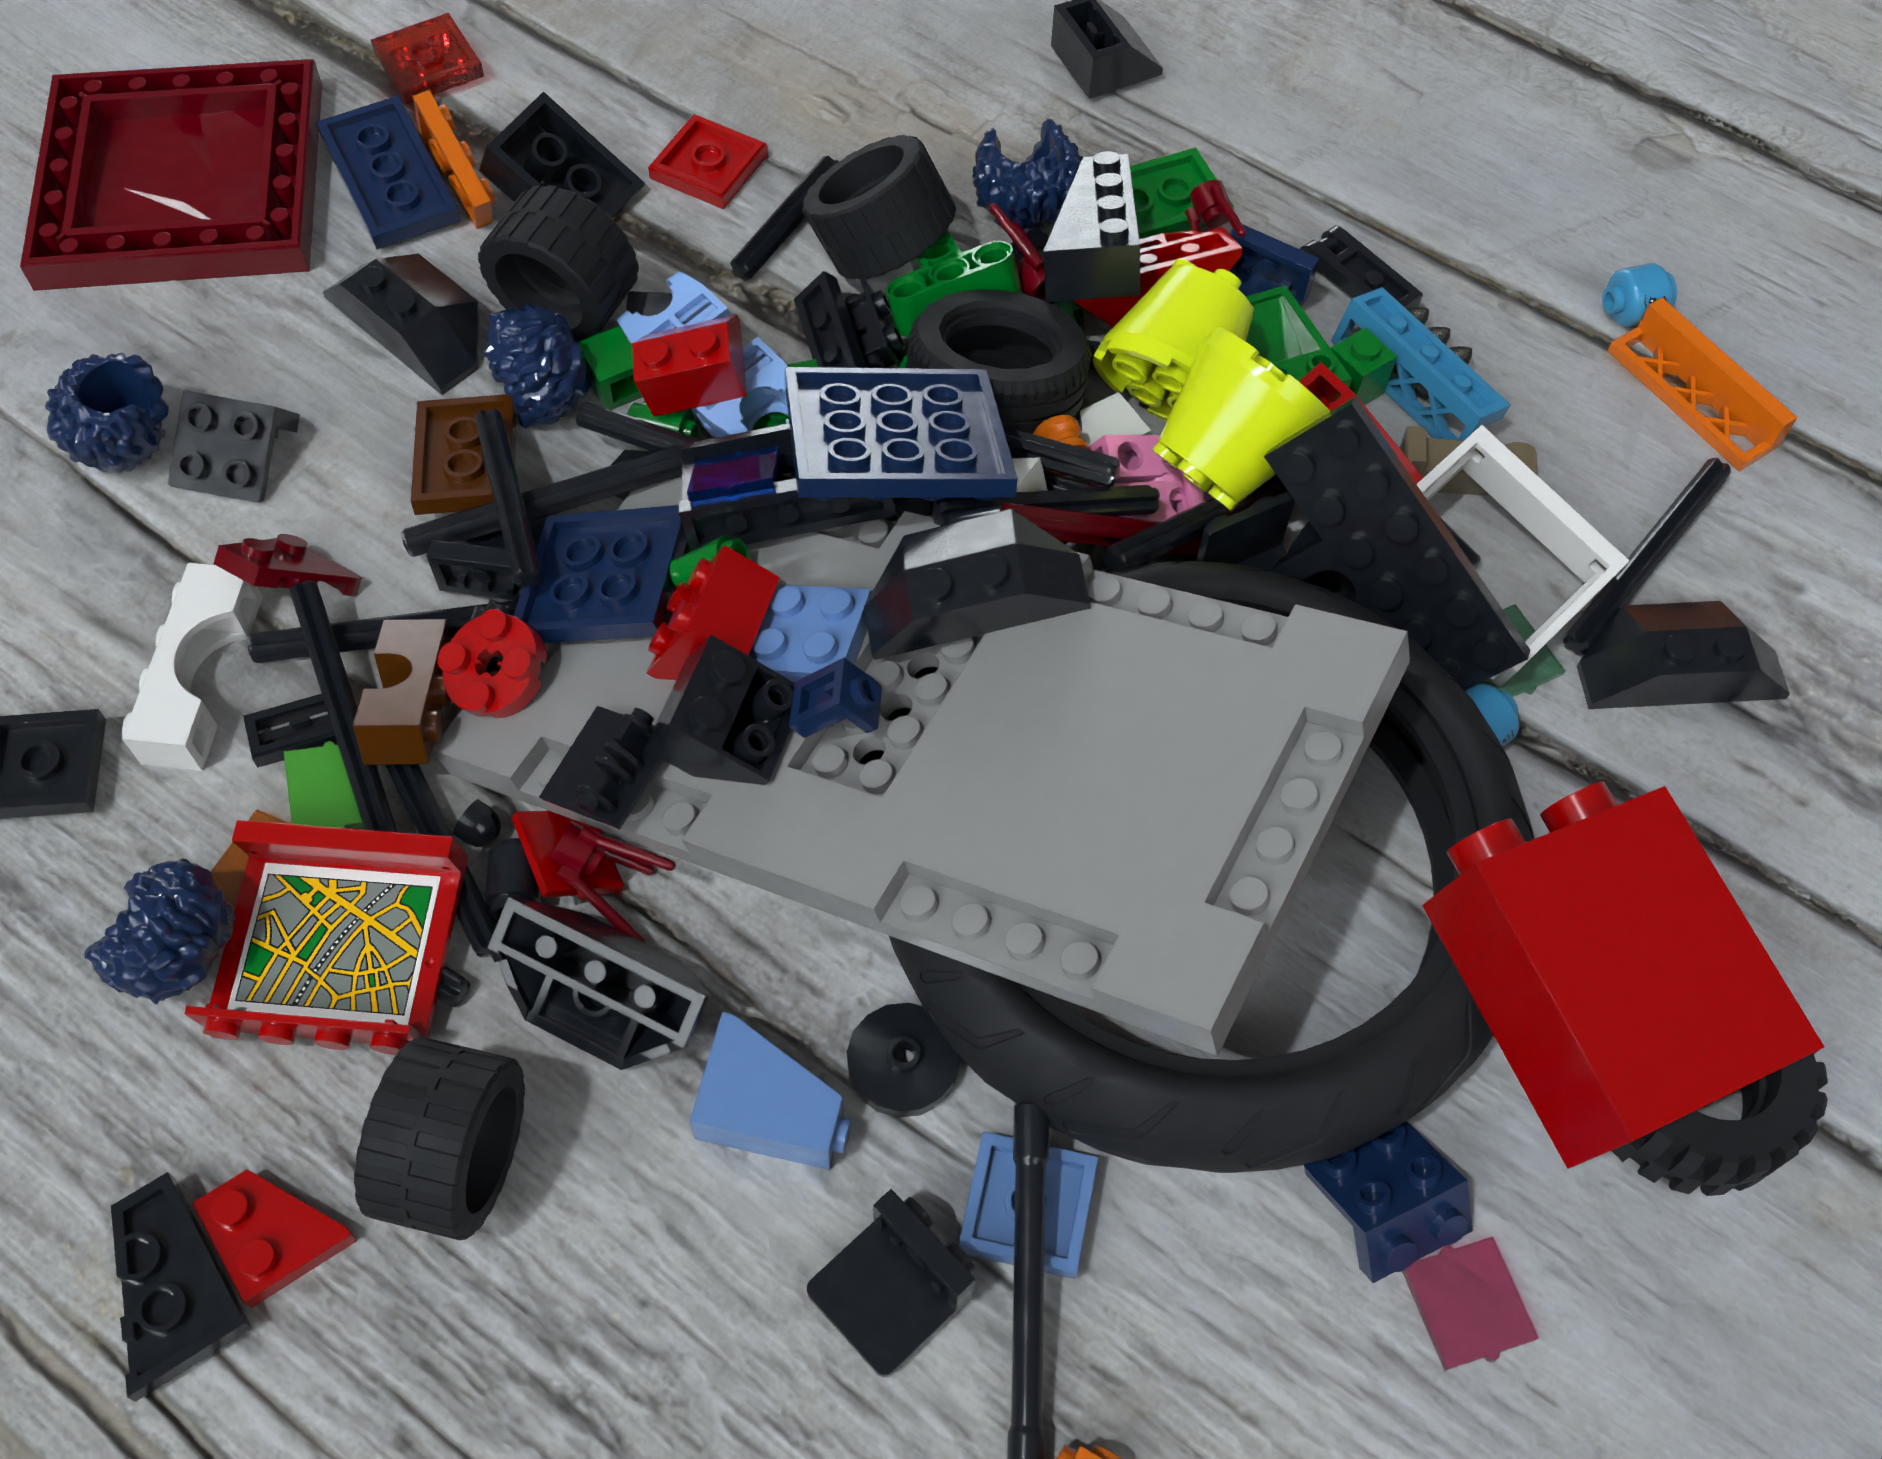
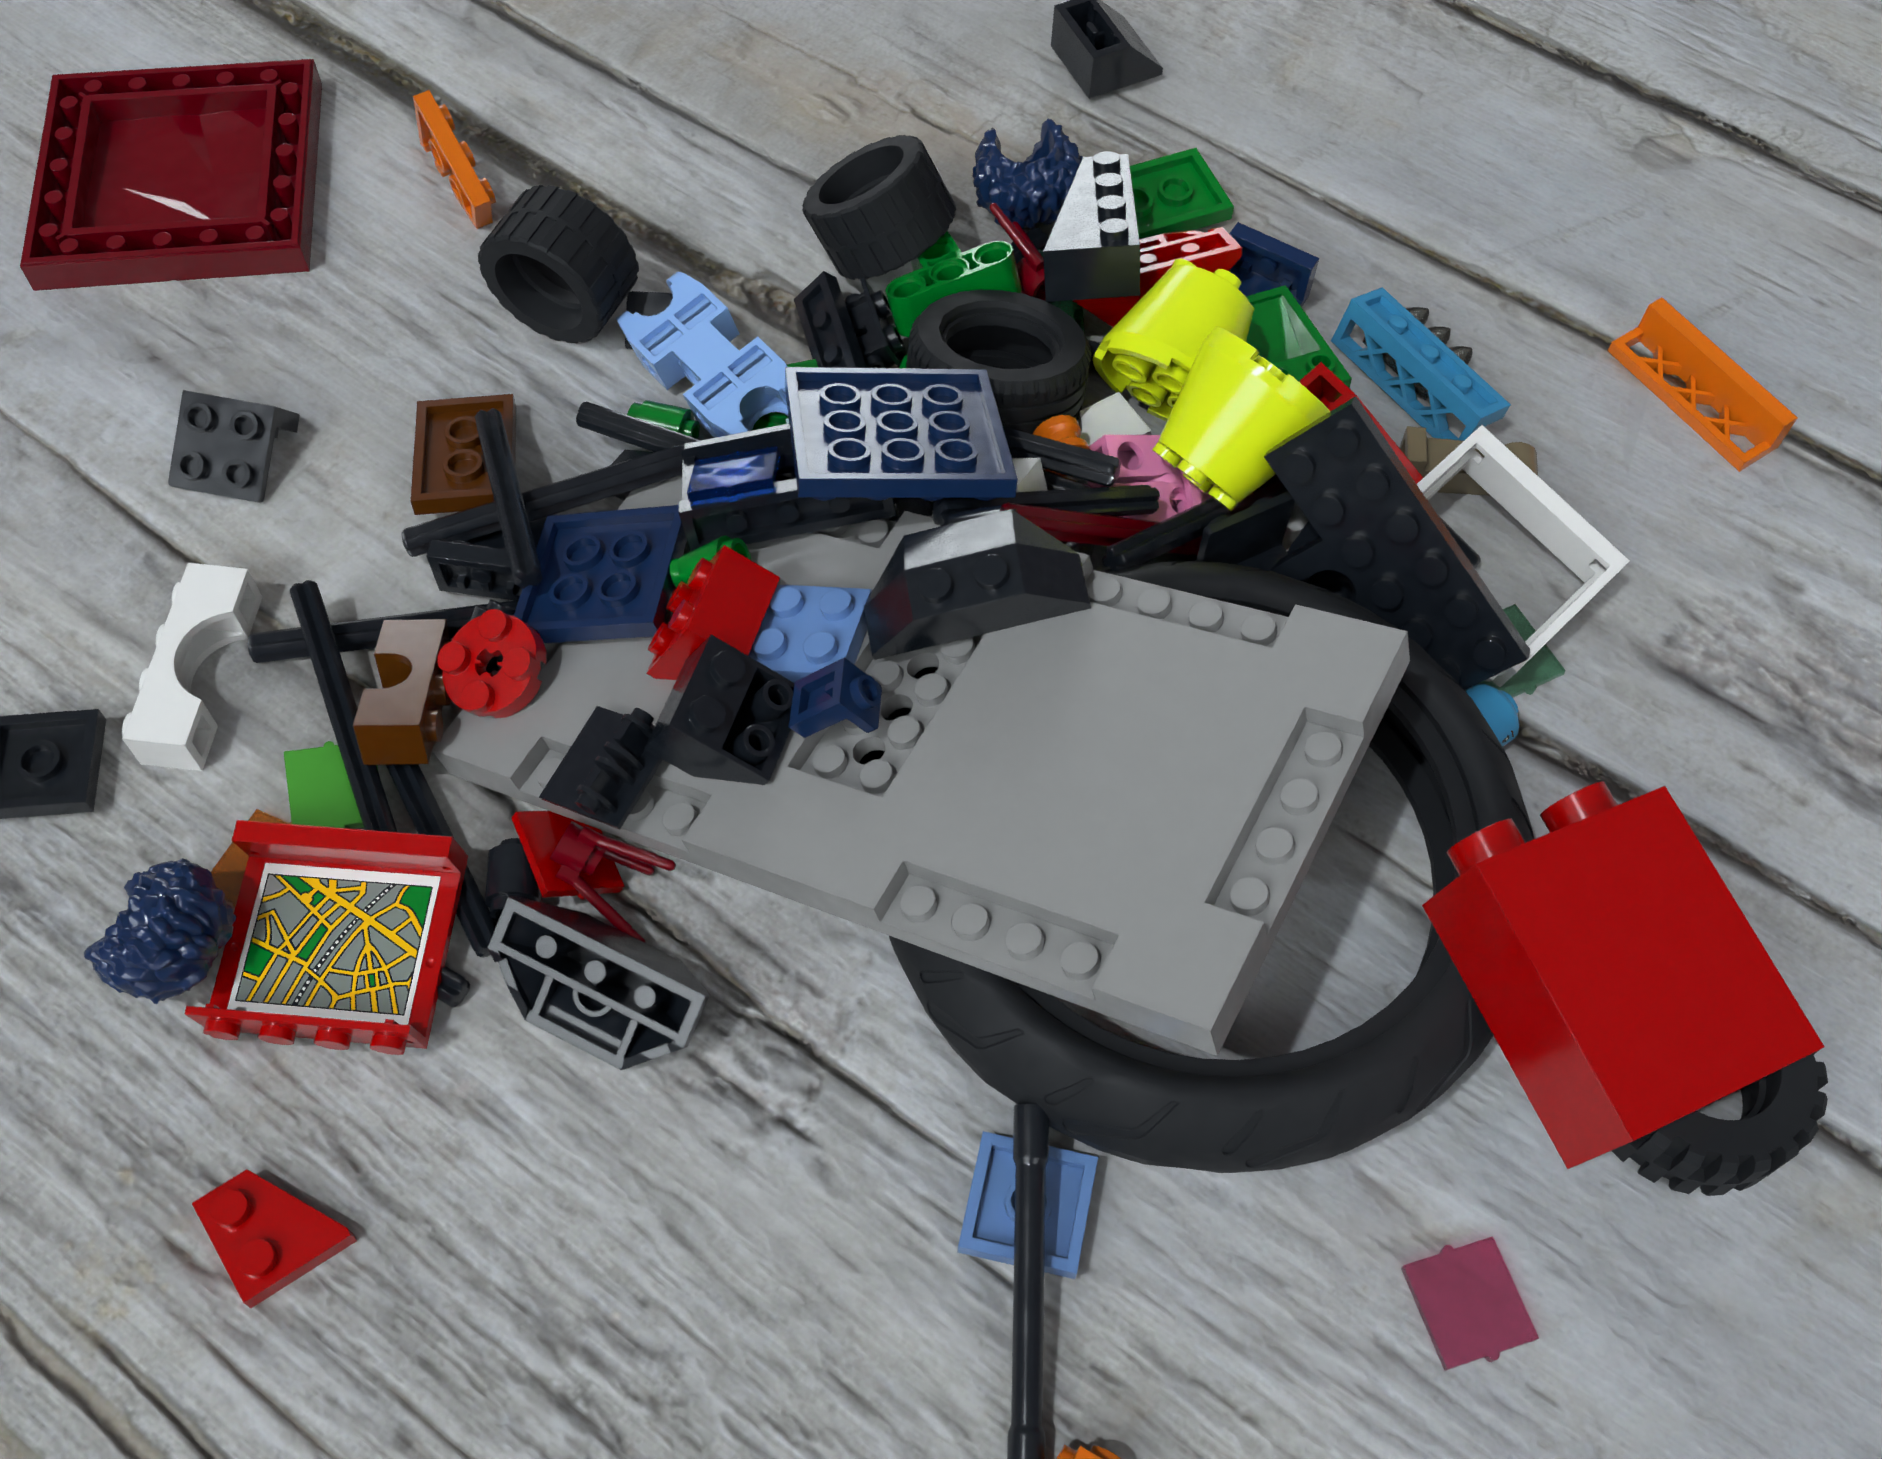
dark blue hair [44,353,169,473] -> none
black wing [111,1172,252,1402] -> none
dark red wing [213,534,362,596] -> none
black tile [243,694,338,768] -> none
dark blue plate [316,95,461,250] -> none
black wedge [323,253,480,395] -> none
black tyre [354,1037,525,1241] -> none
clear red plate [371,12,484,105] -> none
black hinge [453,799,501,847] -> none
black slope [479,91,645,219] -> none
dark blue hair [483,304,592,428] -> none
green brick [578,326,642,410] -> none
red slope [632,314,747,417] -> none
red tile [648,114,768,210] -> none
medium blue slope [689,1012,852,1170] -> none
black axle [730,155,839,281] -> none
black bracket [807,1189,976,1377] -> none
black plate [846,1002,960,1118] -> none
dark red plant [1185,180,1246,237] -> none
black plate [1300,225,1423,312] -> none
dark blue bracket [1303,1121,1473,1283] -> none
green brick [1331,327,1398,405] -> none
black axle [1563,457,1731,656] -> none
black wedge [1577,601,1790,709] -> none
dark azure head [1602,263,1677,327] -> none

